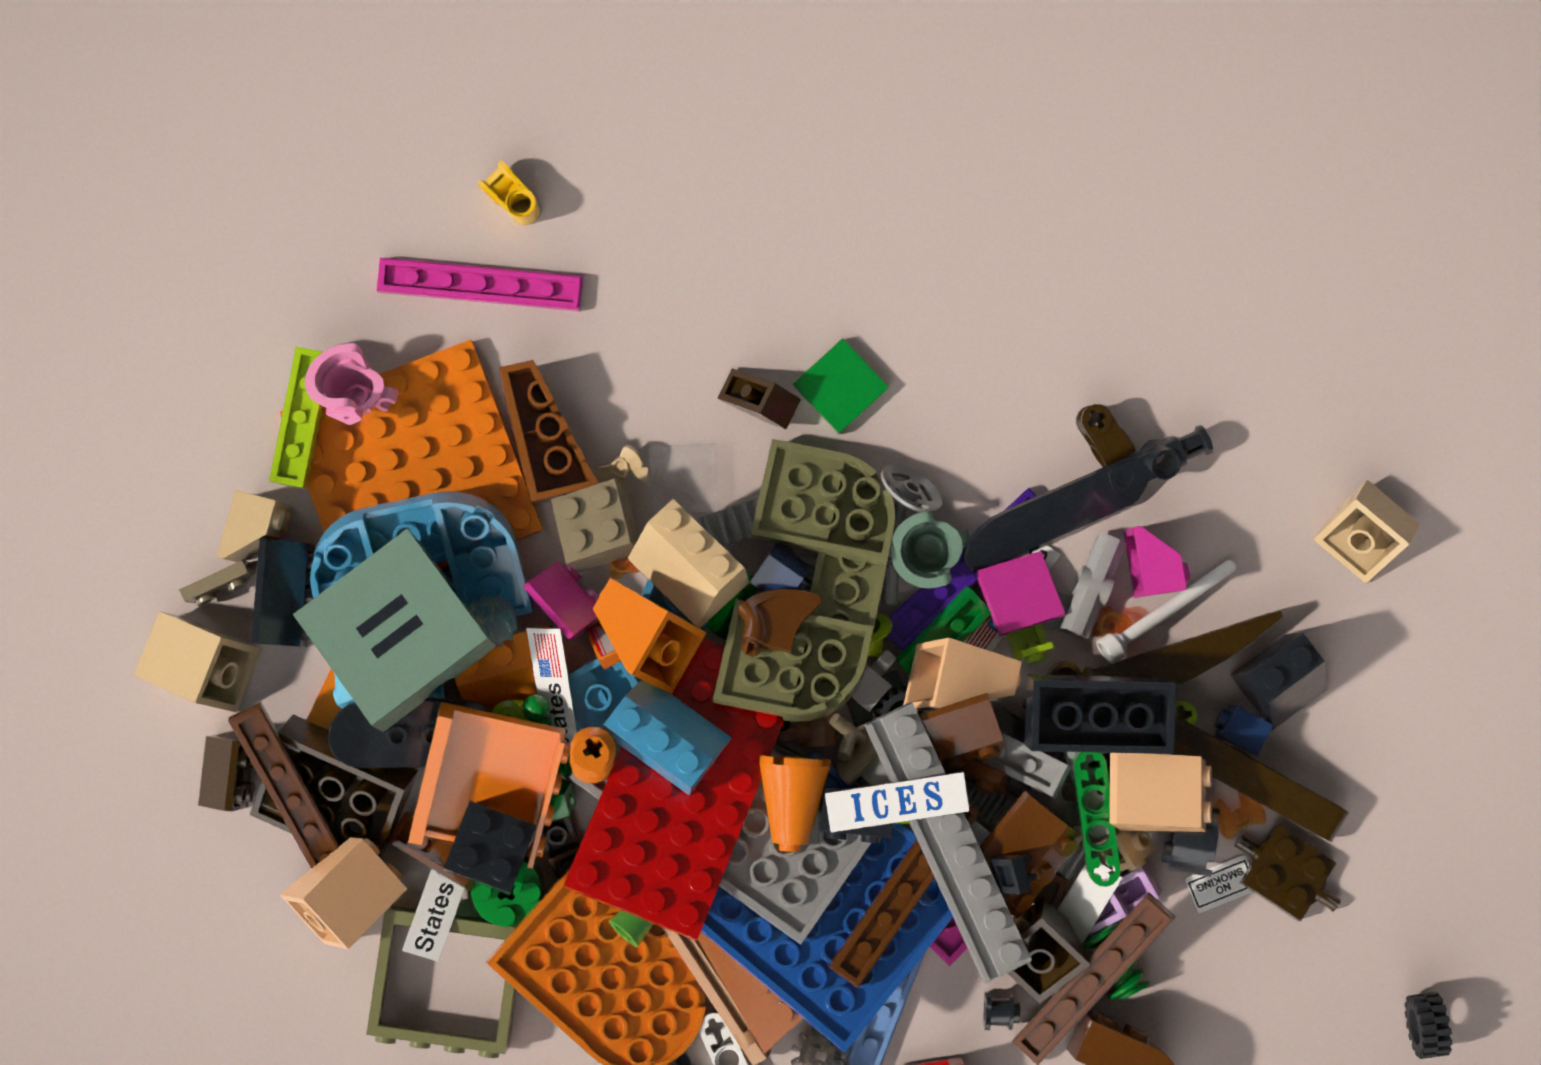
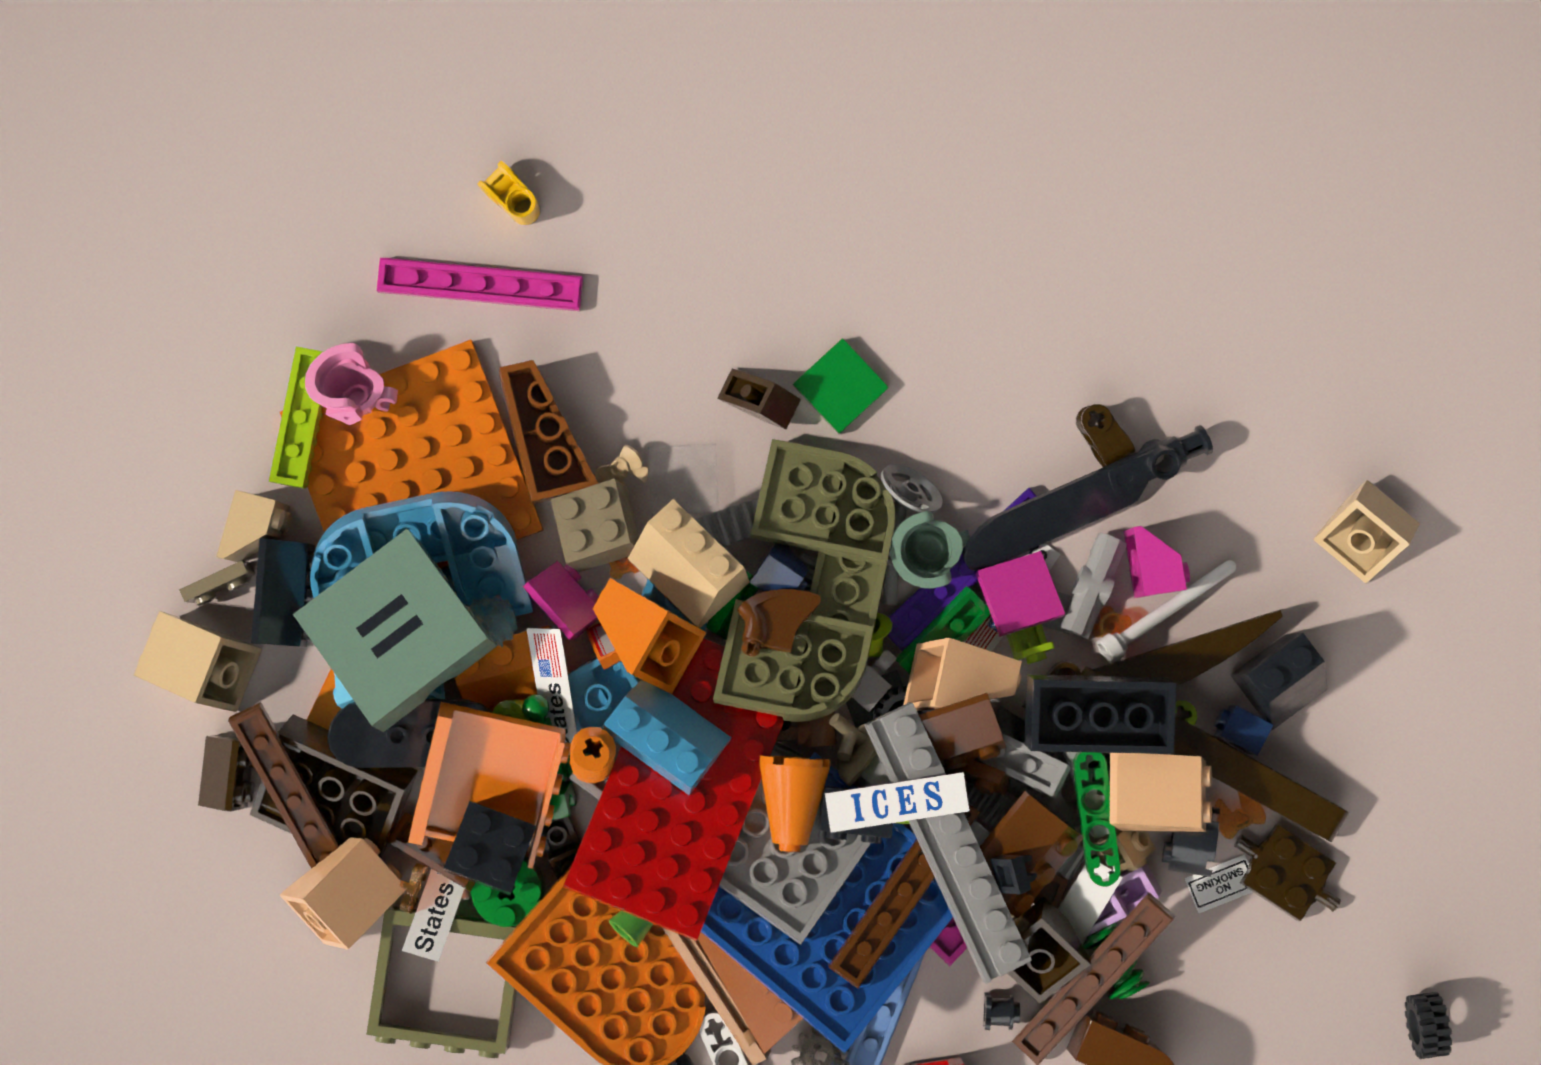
none -> clear orange piece [399,863,428,914]

